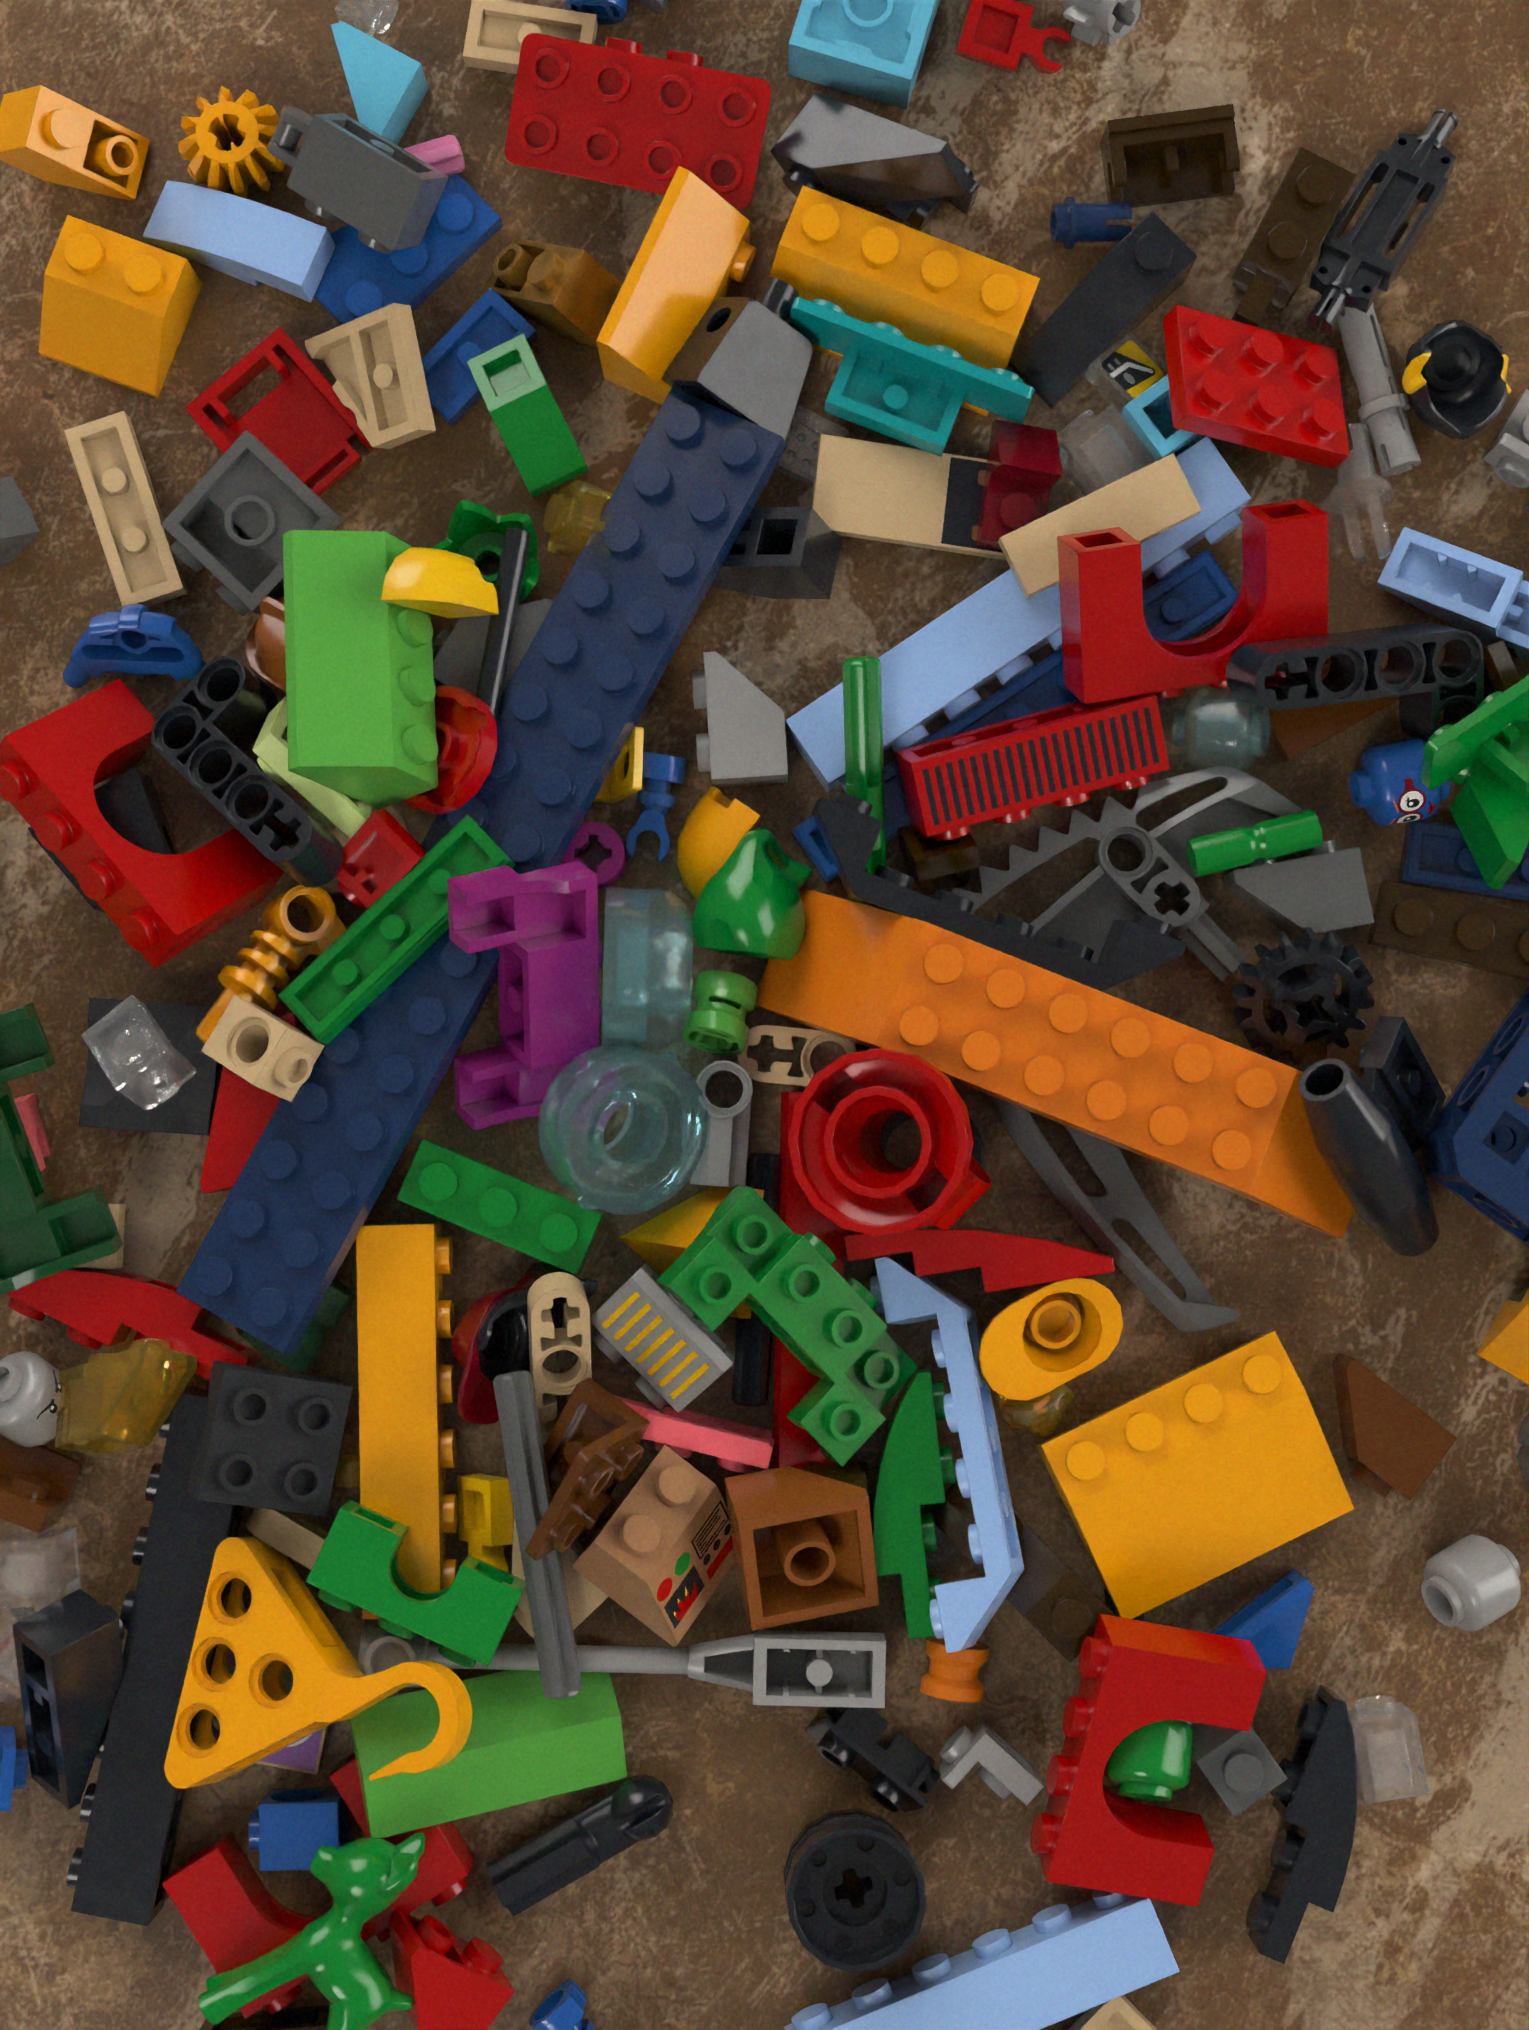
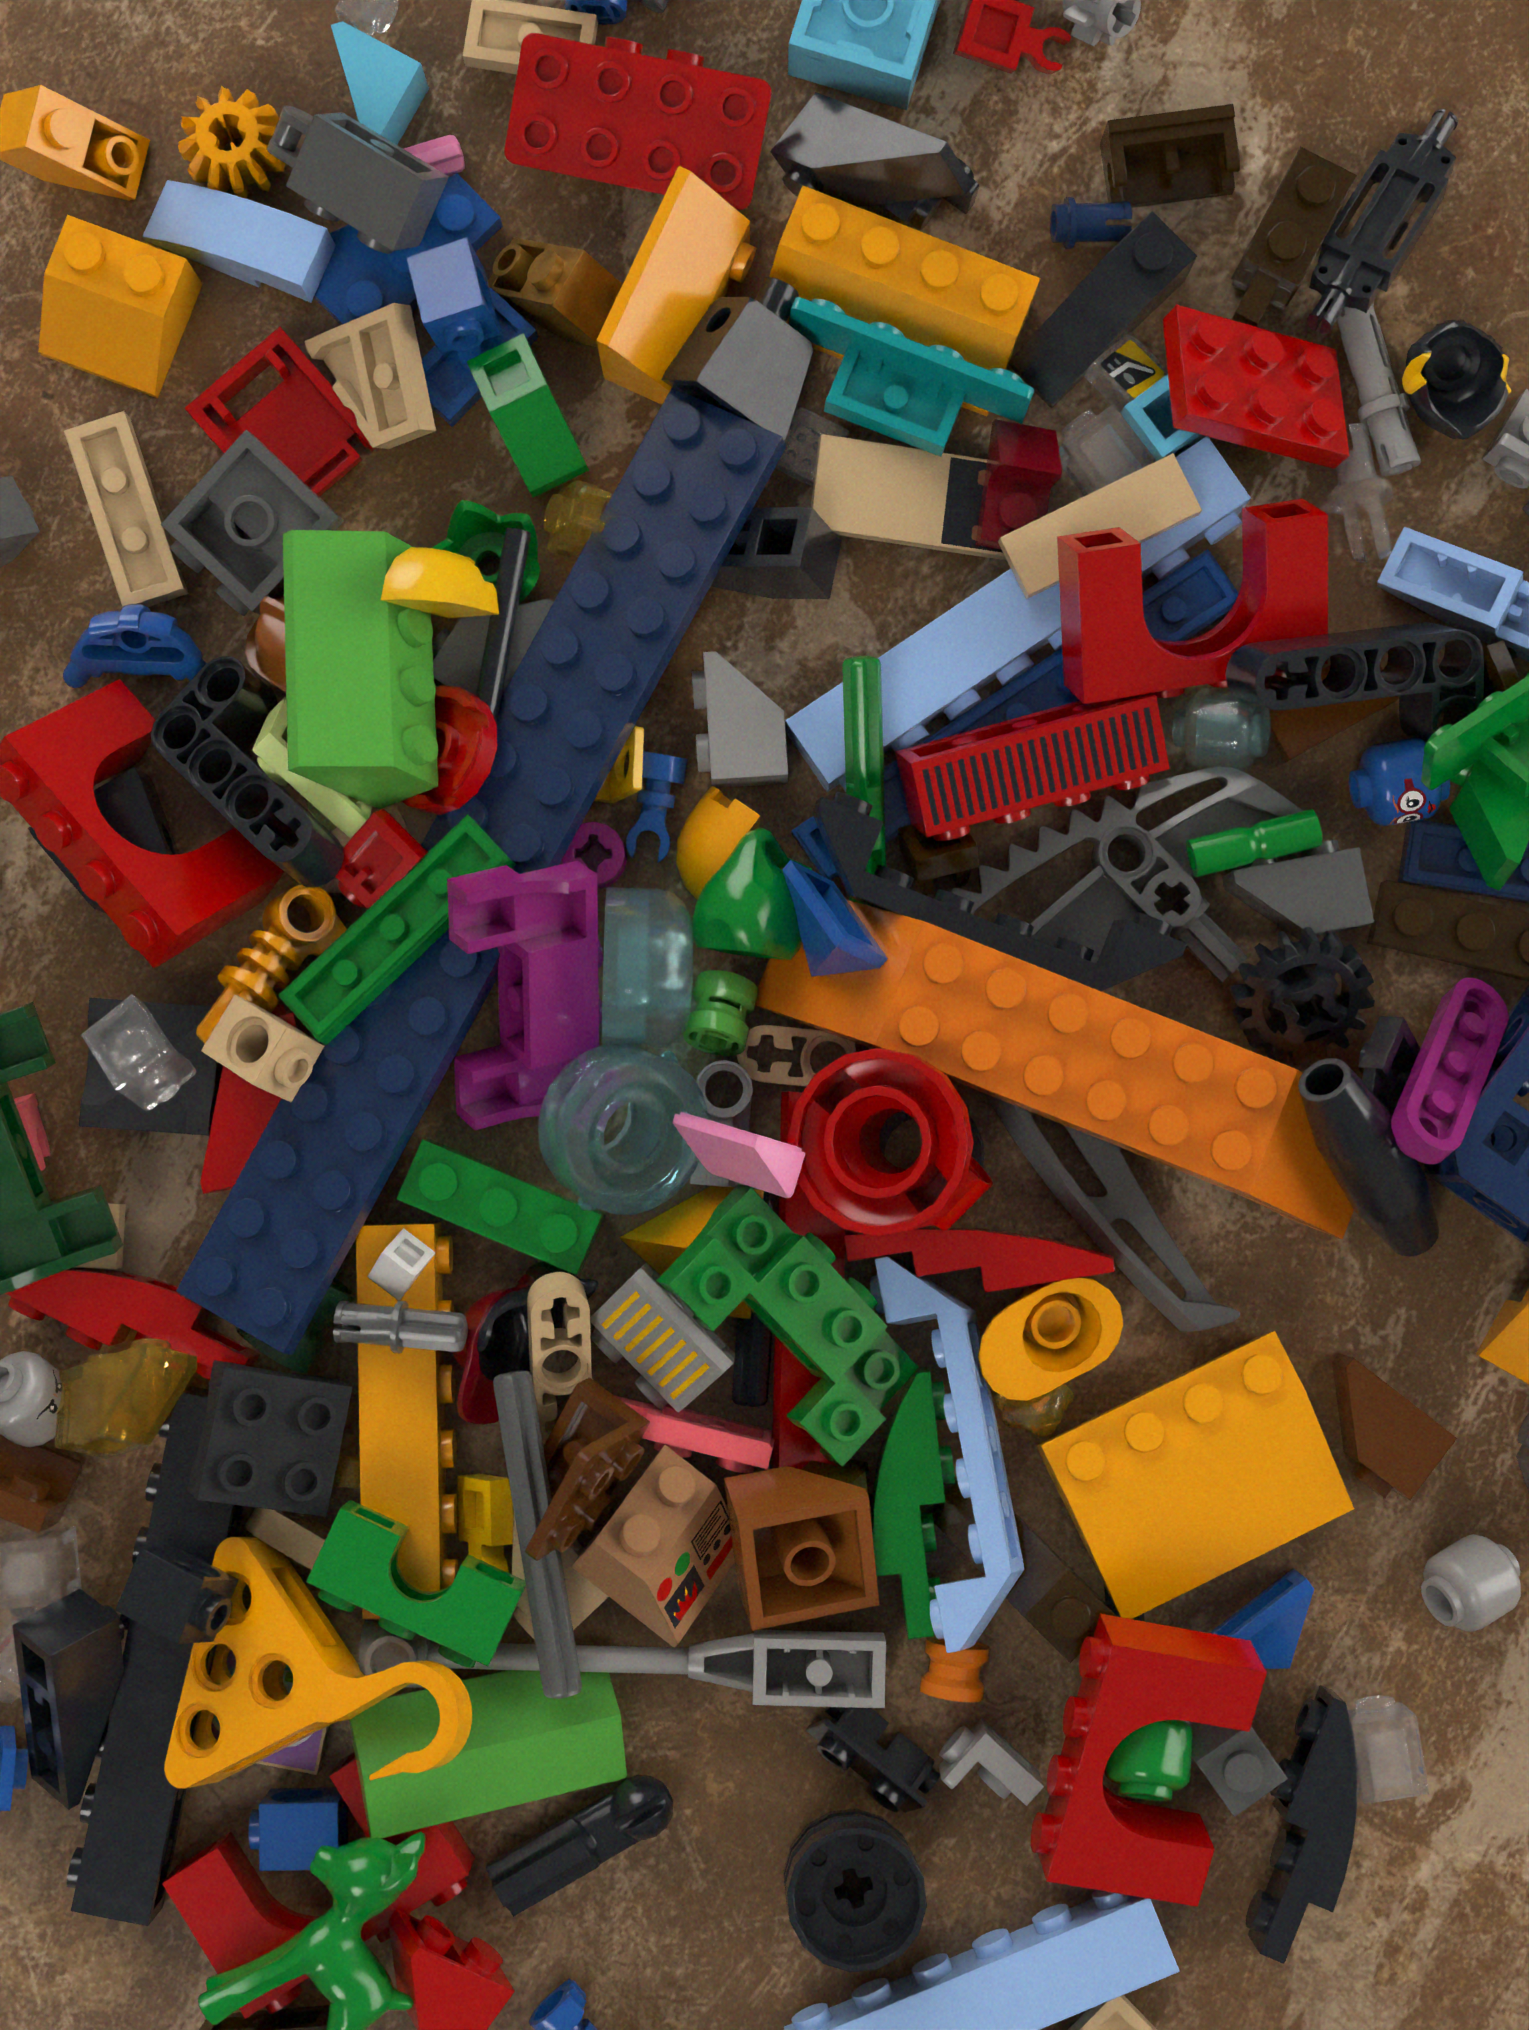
none -> black brick [115,1547,239,1644]
none -> dark grey axle [333,1300,468,1353]
none -> white piece [367,1228,436,1301]
none -> brick [406,237,501,354]
none -> bright pink slope [672,1112,806,1198]
none -> blue slope [782,860,888,977]
none -> magenta plate [1391,977,1509,1164]

